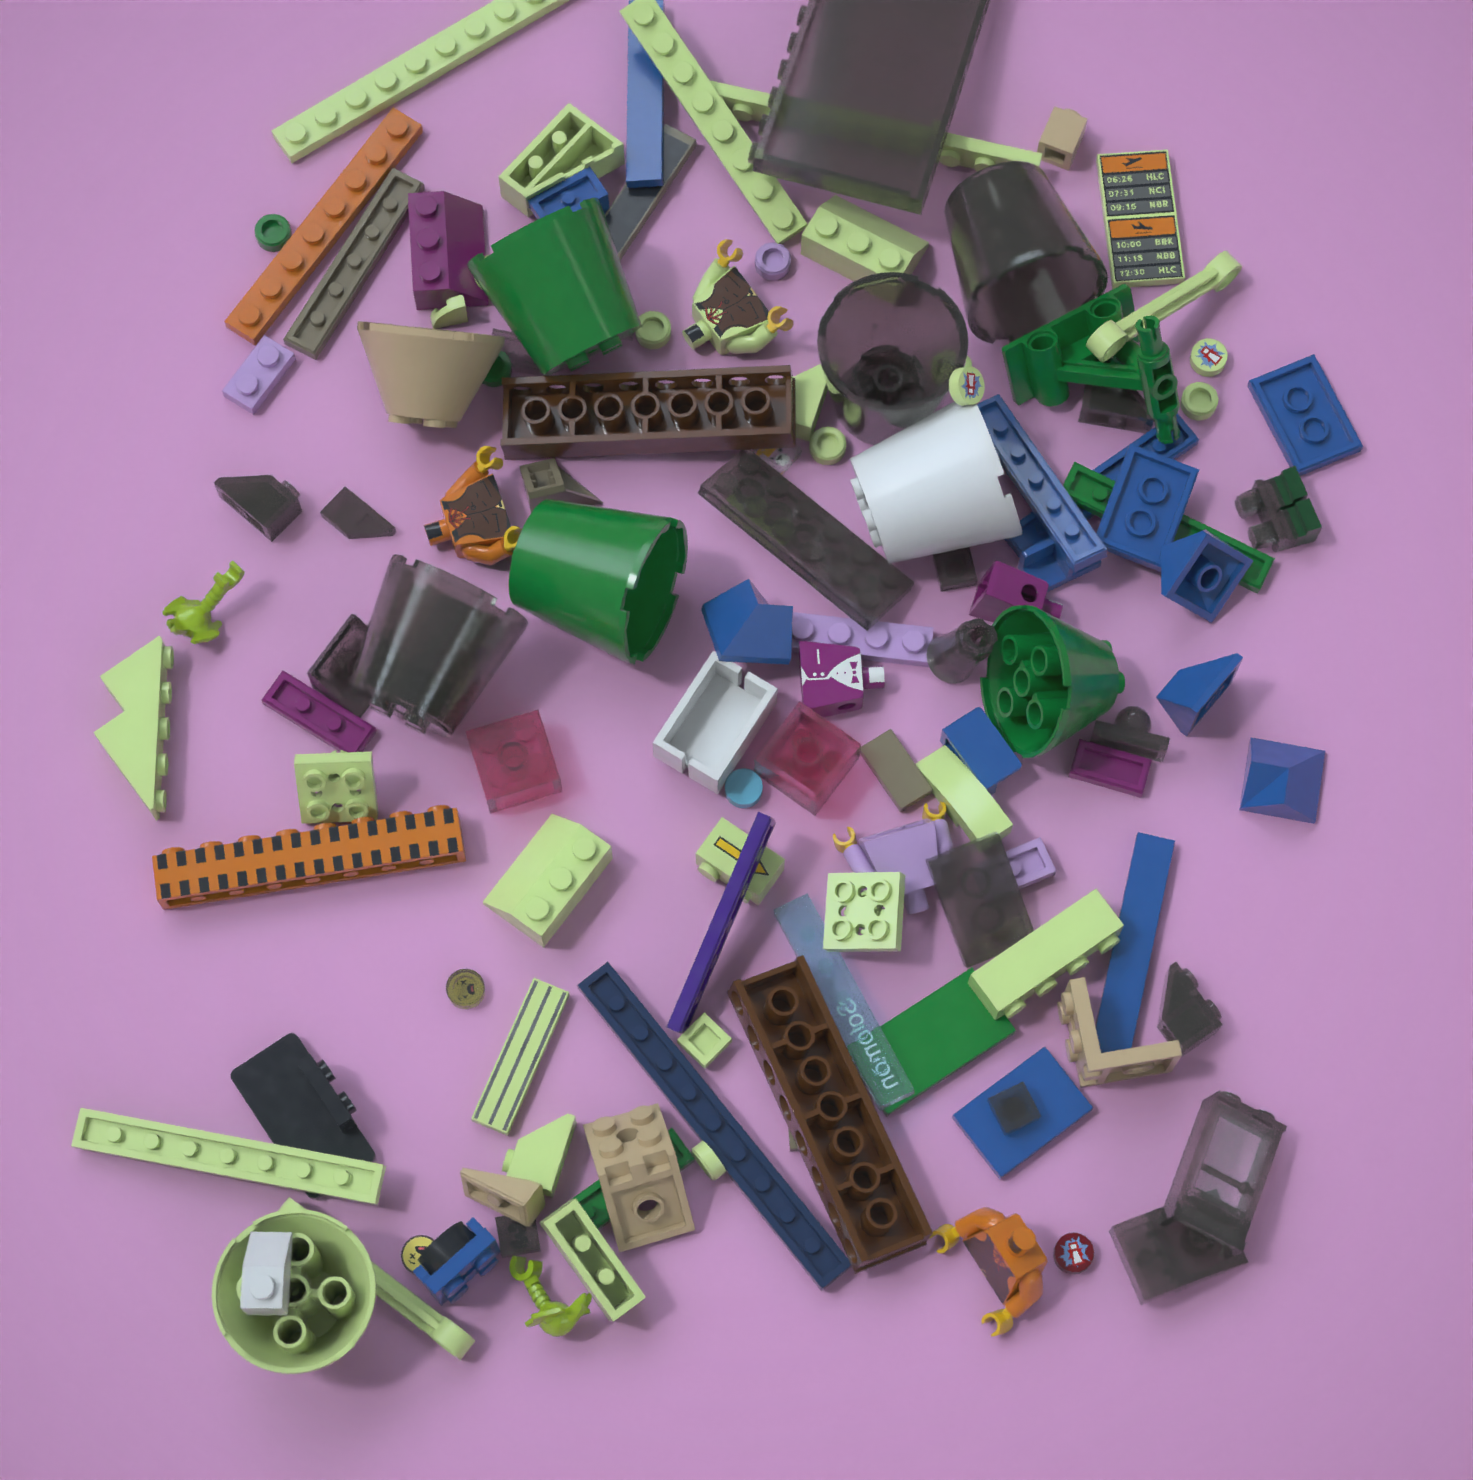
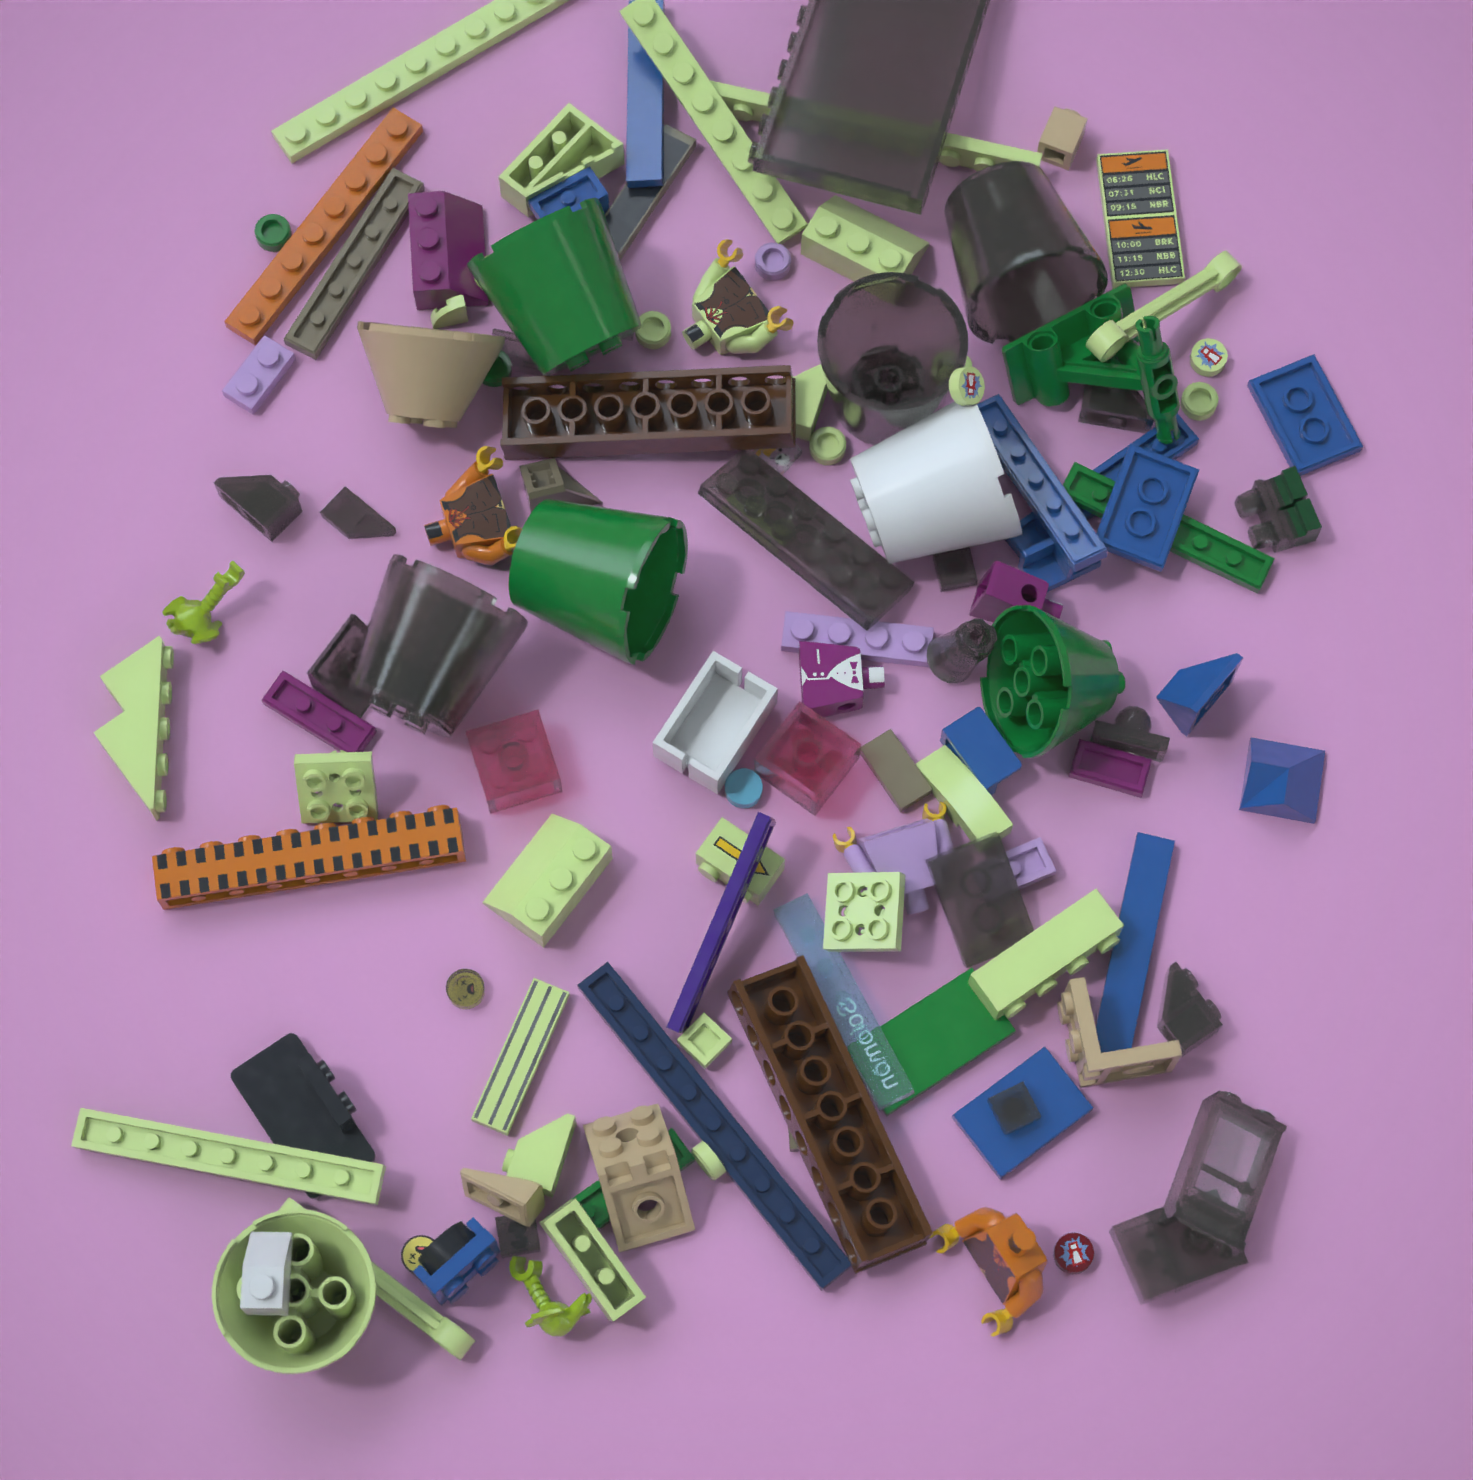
blue slope [701,579,793,665] -> none
blue slope [1161,529,1253,623] -> none

